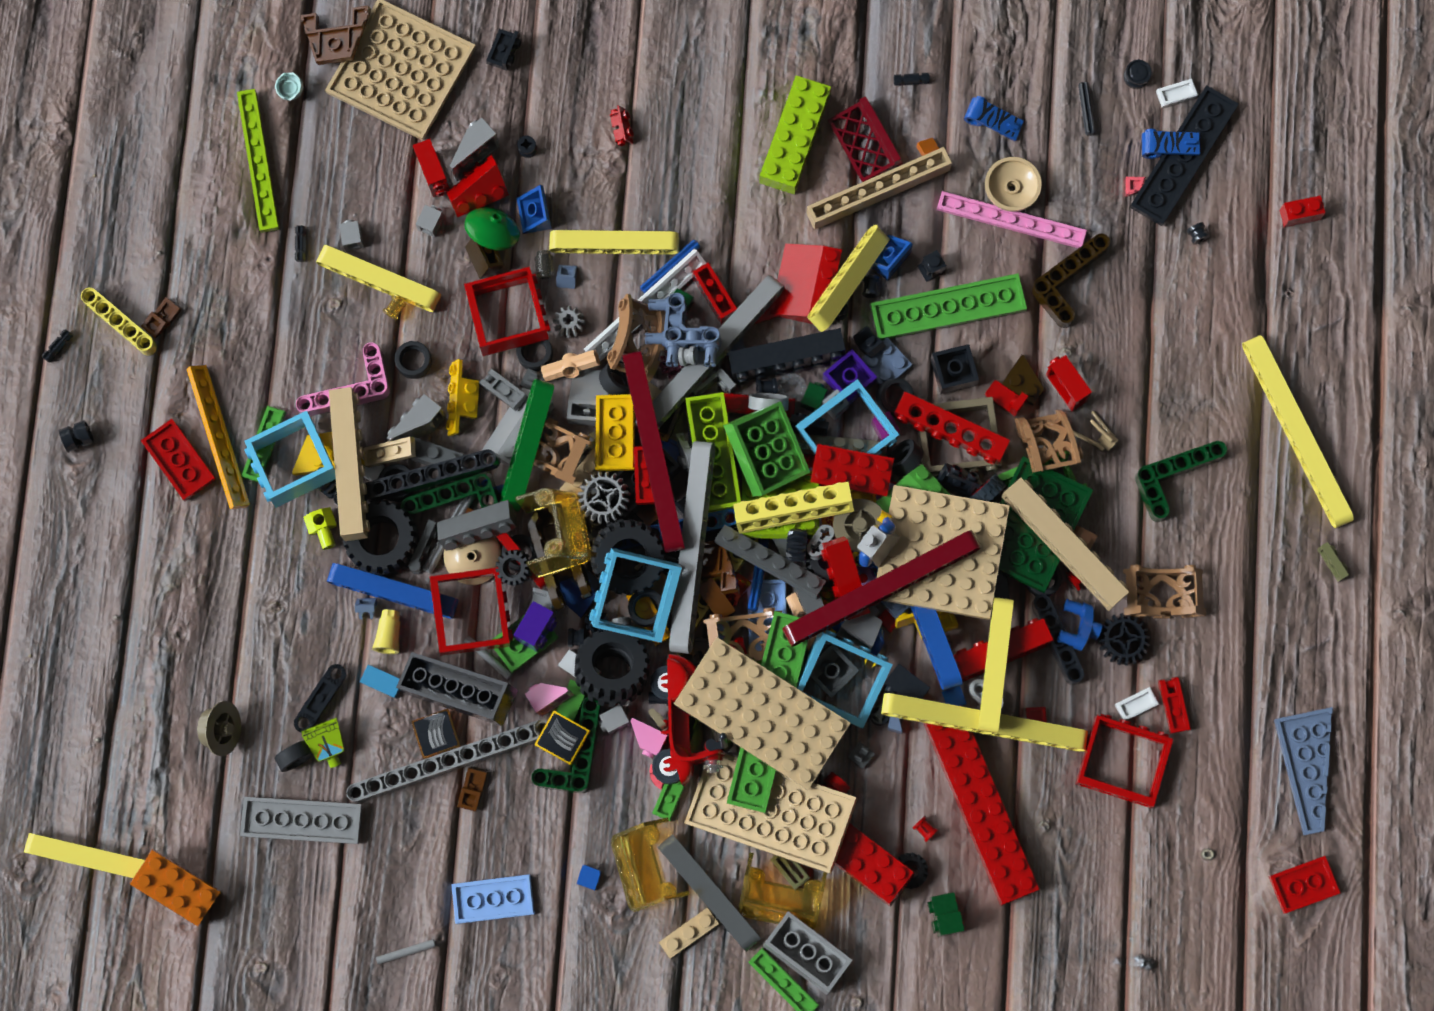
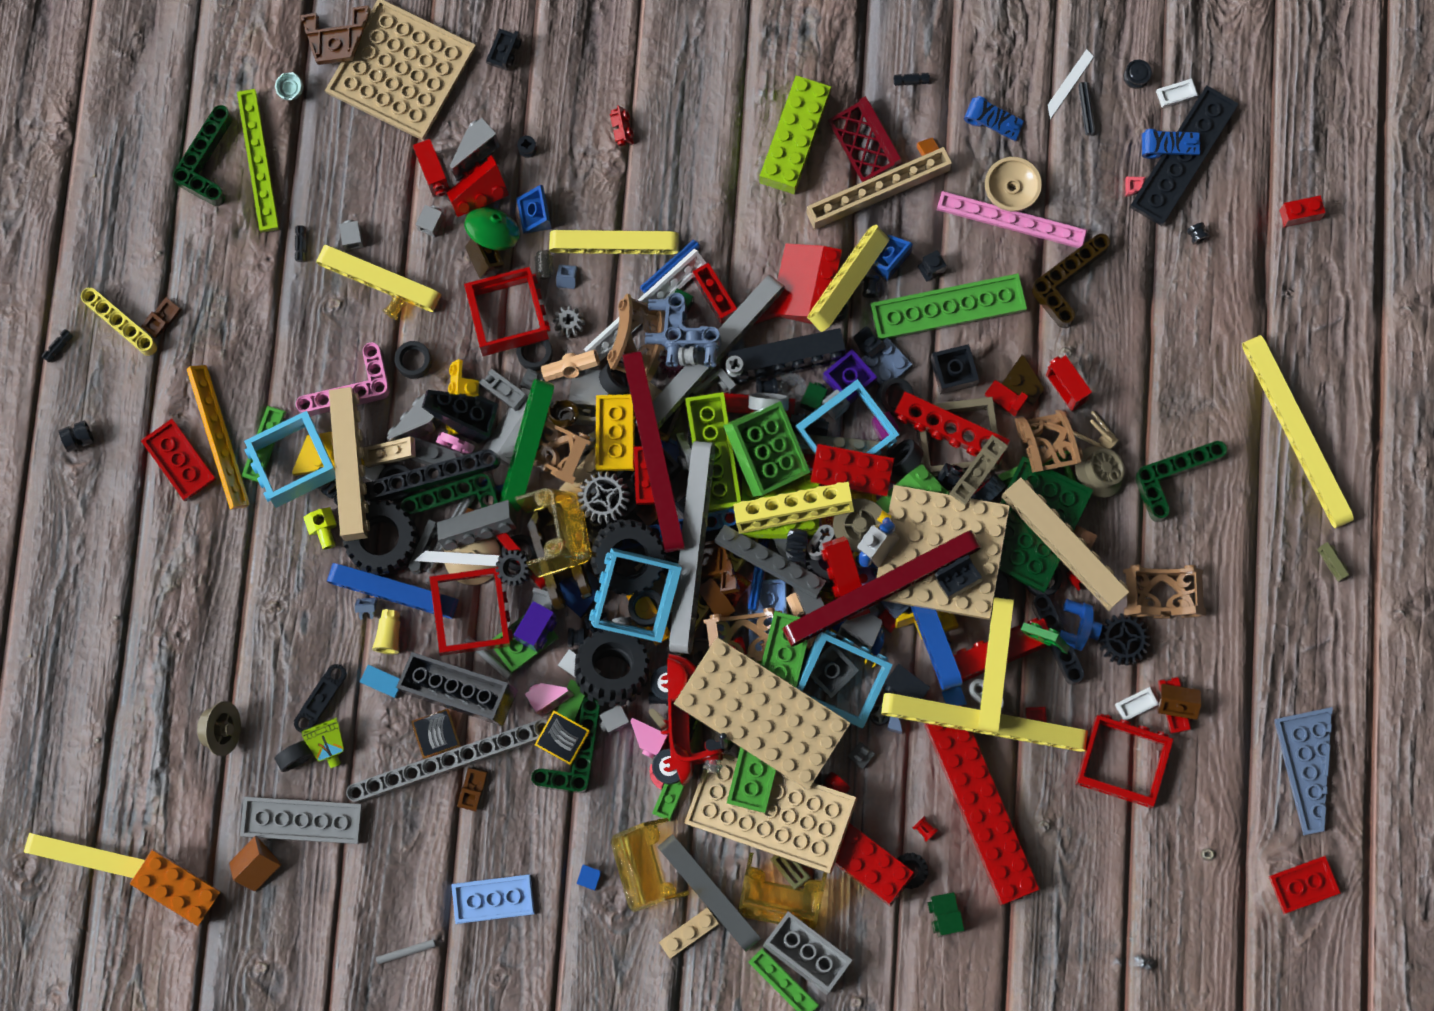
none -> dark green beam [173,105,232,206]
none -> dark orange slope [229,835,282,892]
none -> white sticker [414,551,500,566]
none -> black wedge [422,390,499,444]
none -> bright pink plate [436,432,475,455]
none -> dark brown hair [548,400,579,428]
none -> light grey bush [726,356,743,377]
none -> black bracket [935,555,983,600]
none -> dark tan slope [949,435,1008,505]
none -> green wing [1021,622,1070,654]
none -> white sticker [1048,49,1094,119]
none -> dark tan wheel [1075,446,1124,498]
none -> reddish brown panel [1158,684,1201,720]

